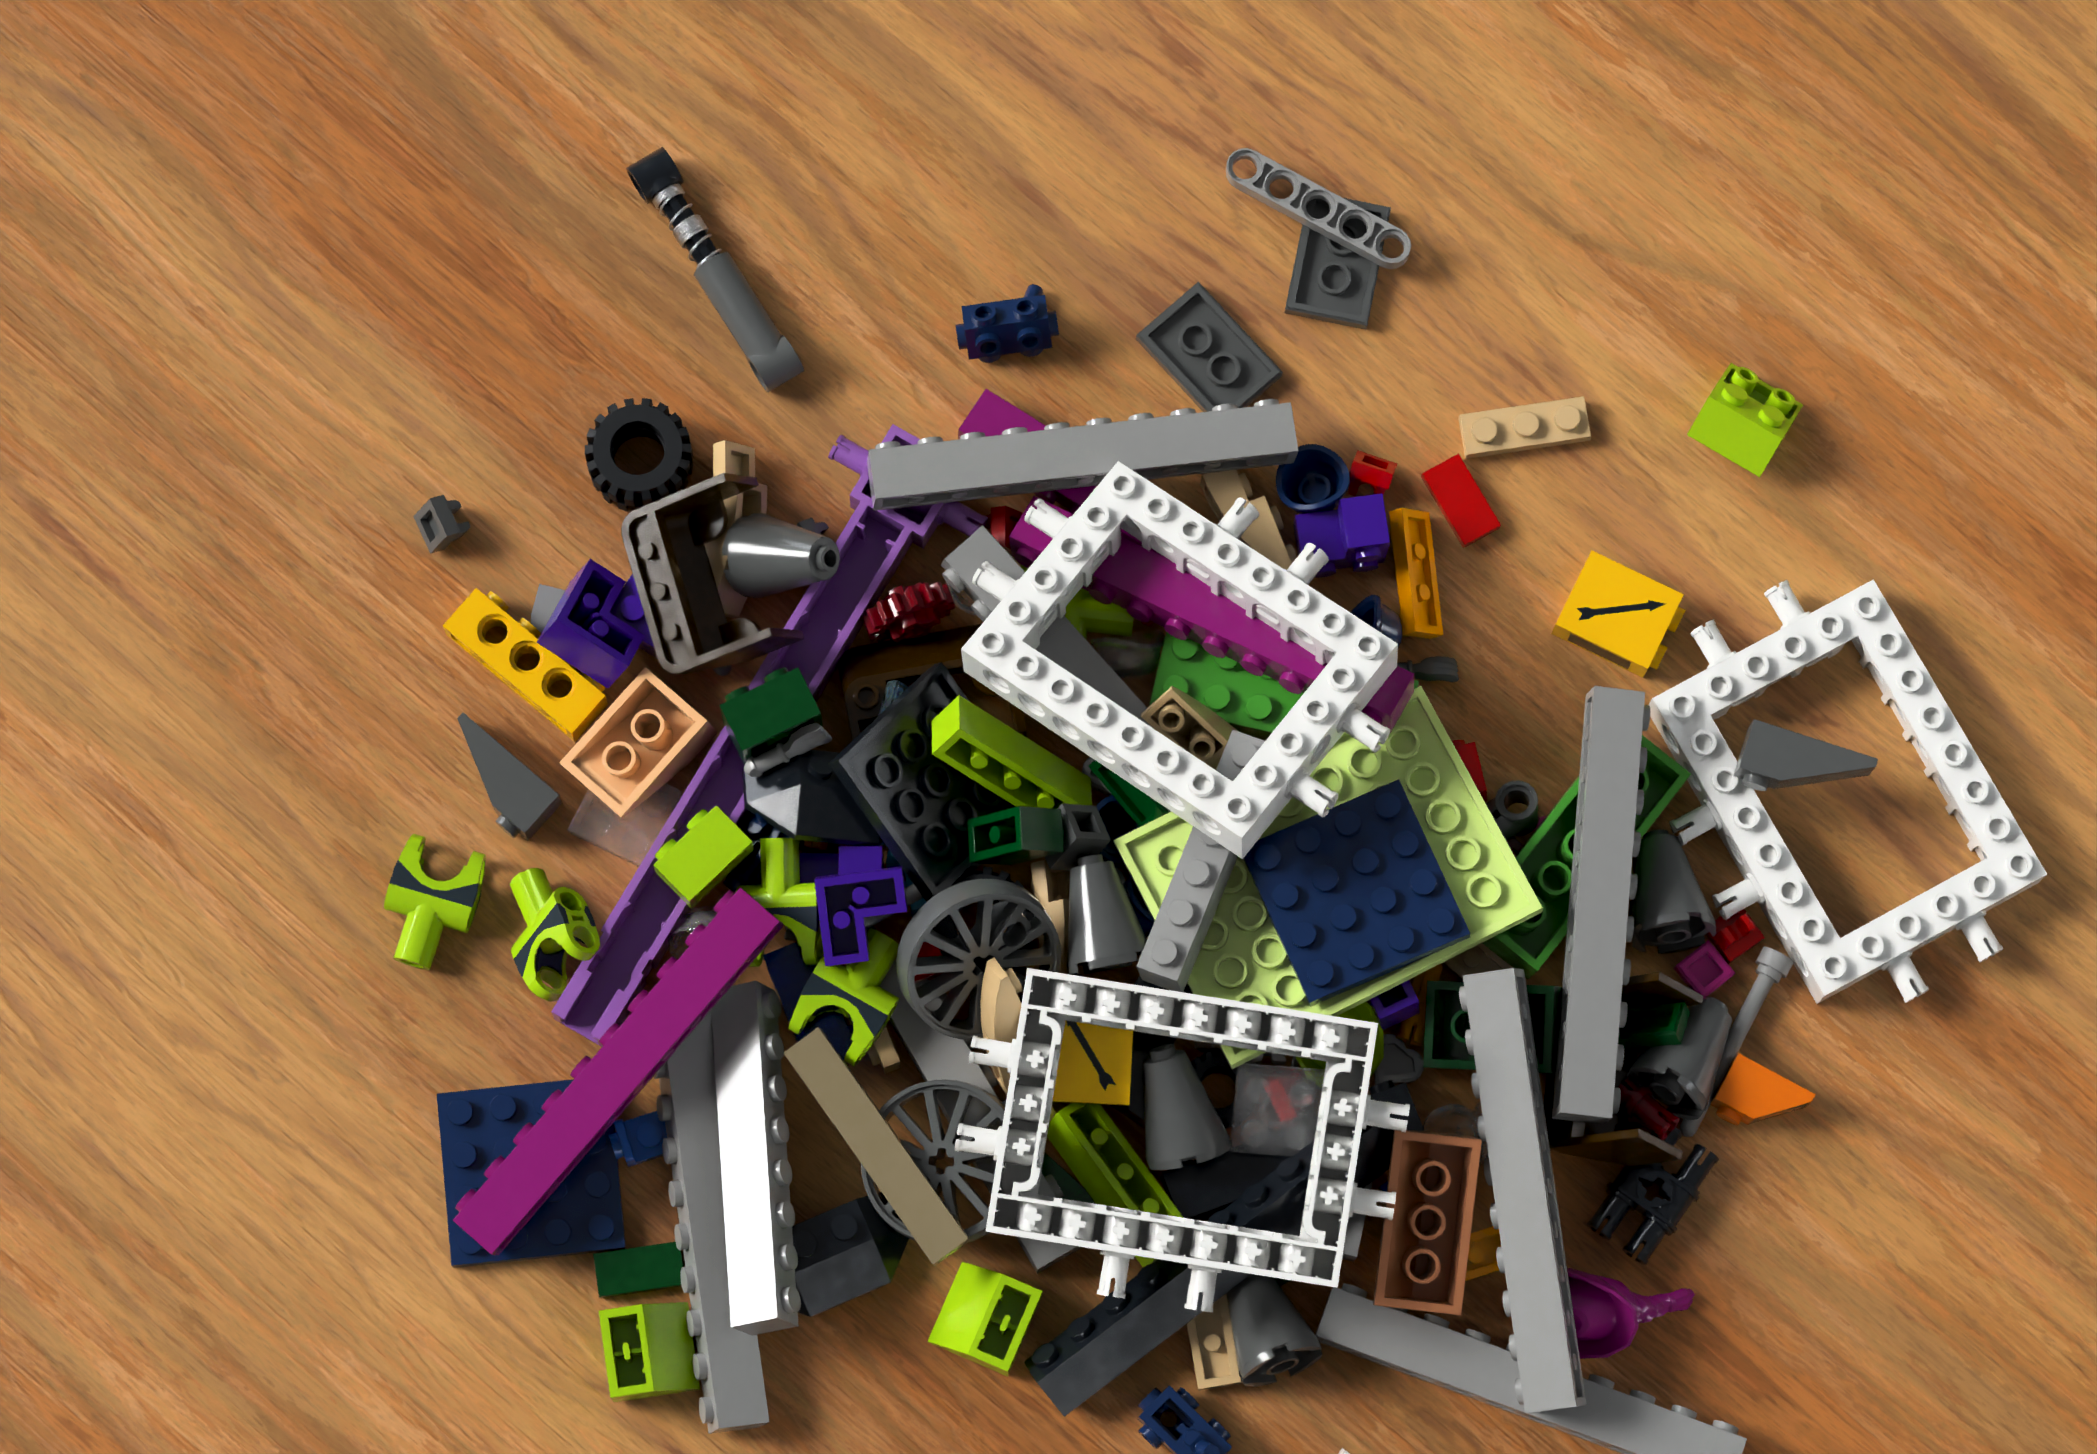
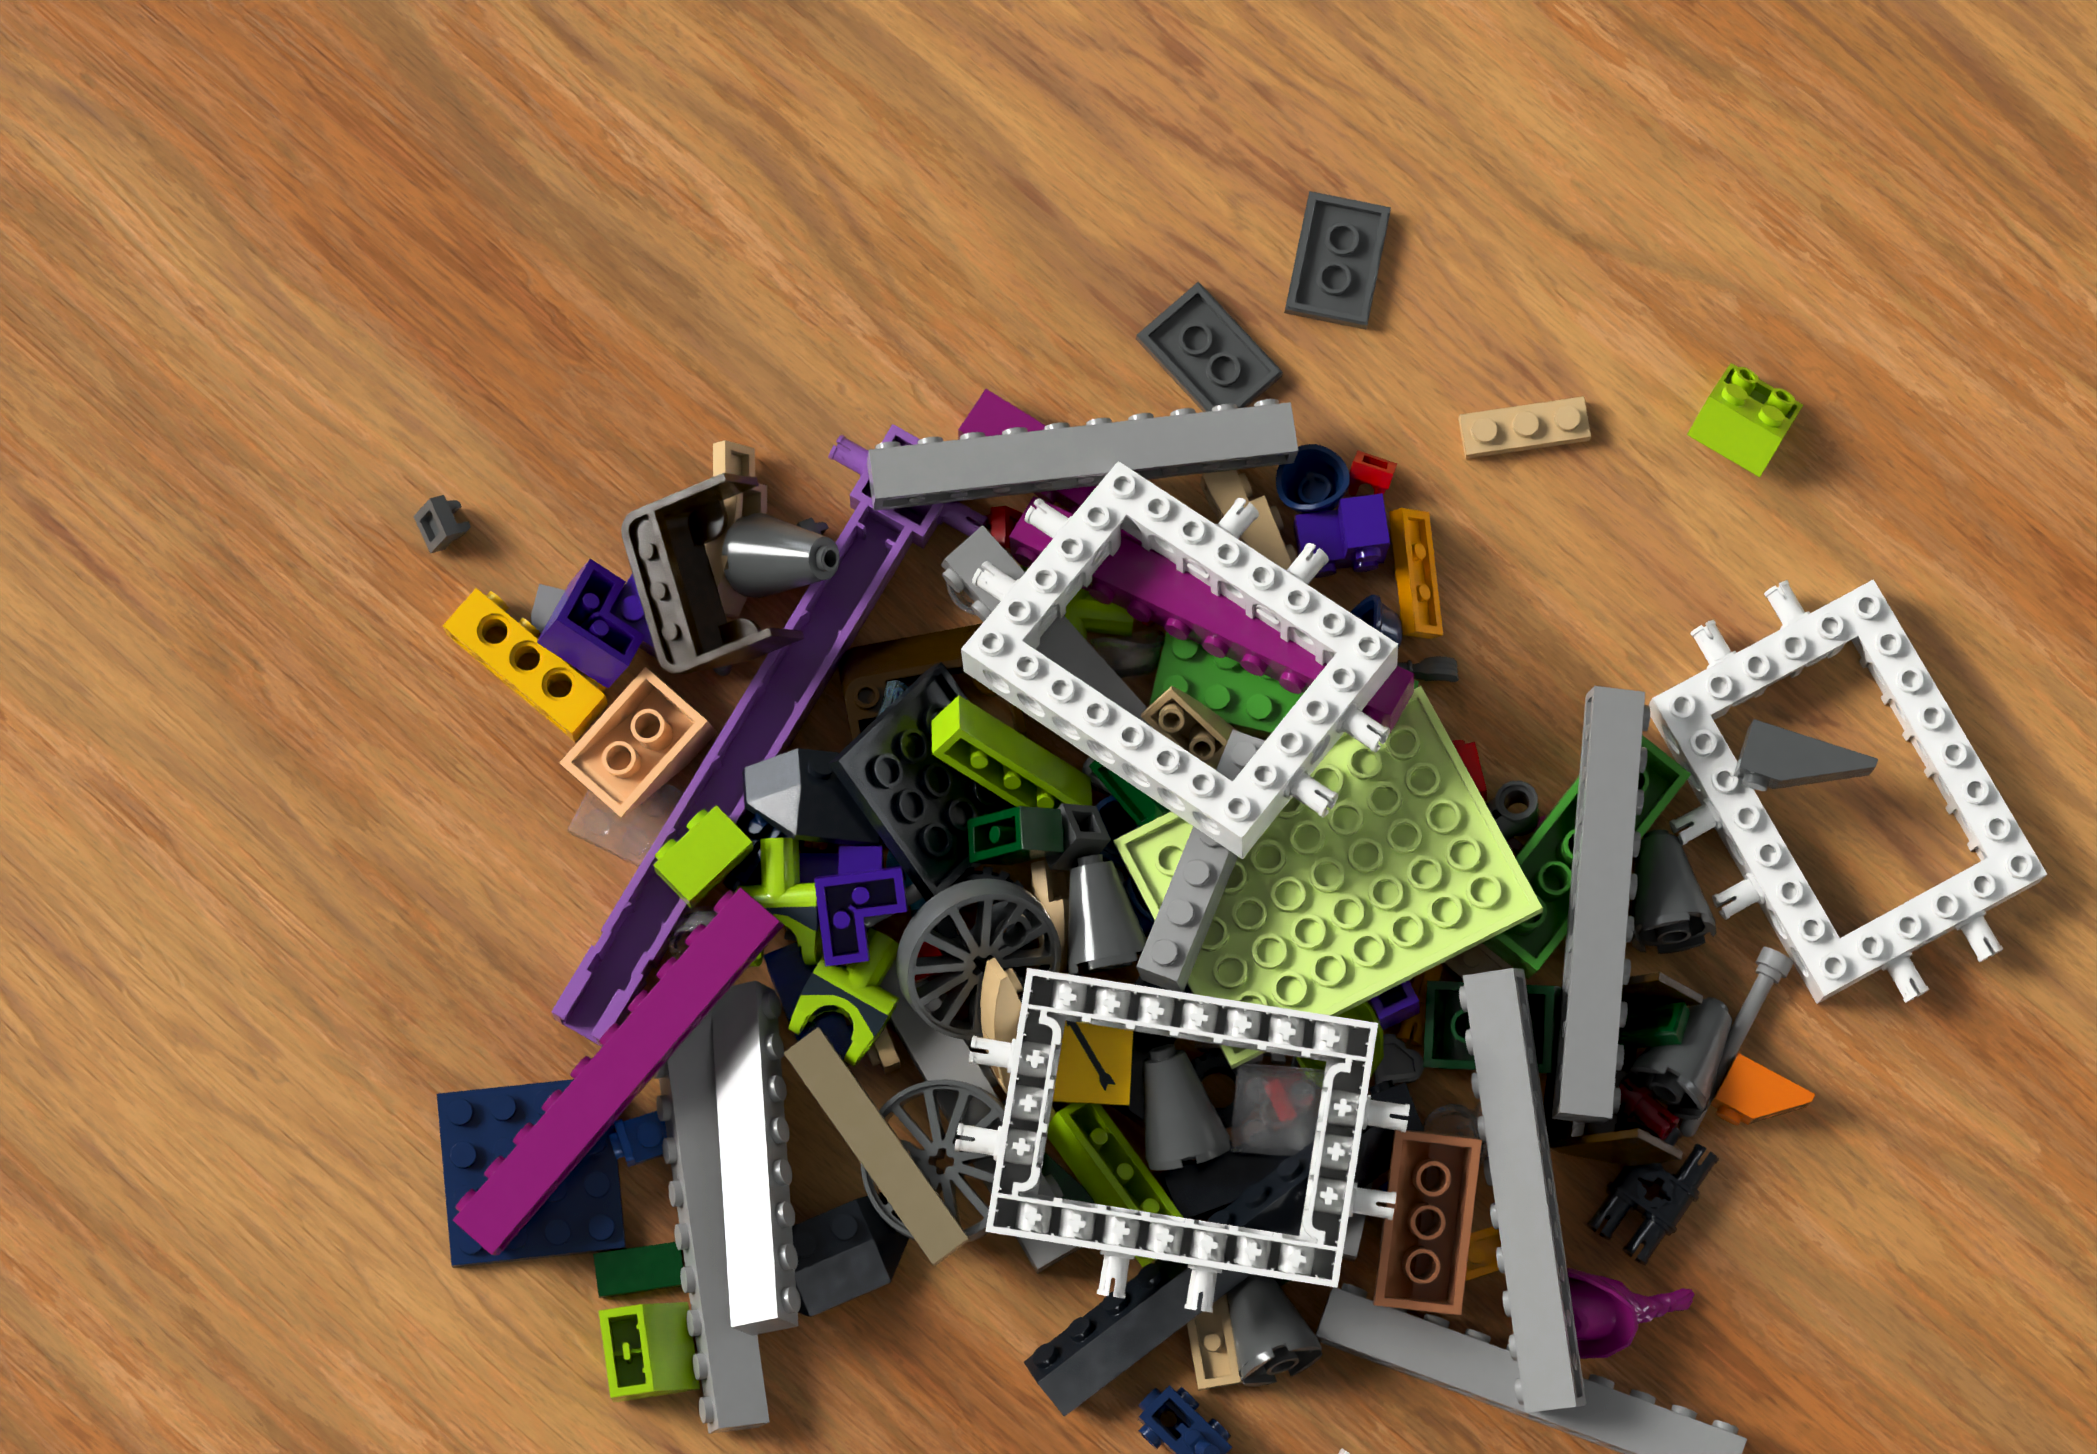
lime connector [384,834,486,970] -> none
dark grey slope [457,713,562,841] -> none
lime connector [510,868,600,1002] -> none
black tyre [585,398,693,511] -> none
piece [626,147,804,393] -> none
dark green brick [720,667,823,766] -> none
light grey piece [744,723,832,777] -> none
dark red gear [862,582,956,643] -> none
lime slope [927,1261,1043,1377] -> none
dark blue brick [956,284,1059,363] -> none
light grey beam [1226,148,1411,269] -> none
dark blue plate [1243,779,1470,1007] -> none
red tile [1421,453,1501,548] -> none
yellow brick [1551,550,1686,678] -> none
dark pink tile [1673,940,1735,999] -> none
red tile [1707,909,1765,964] -> none

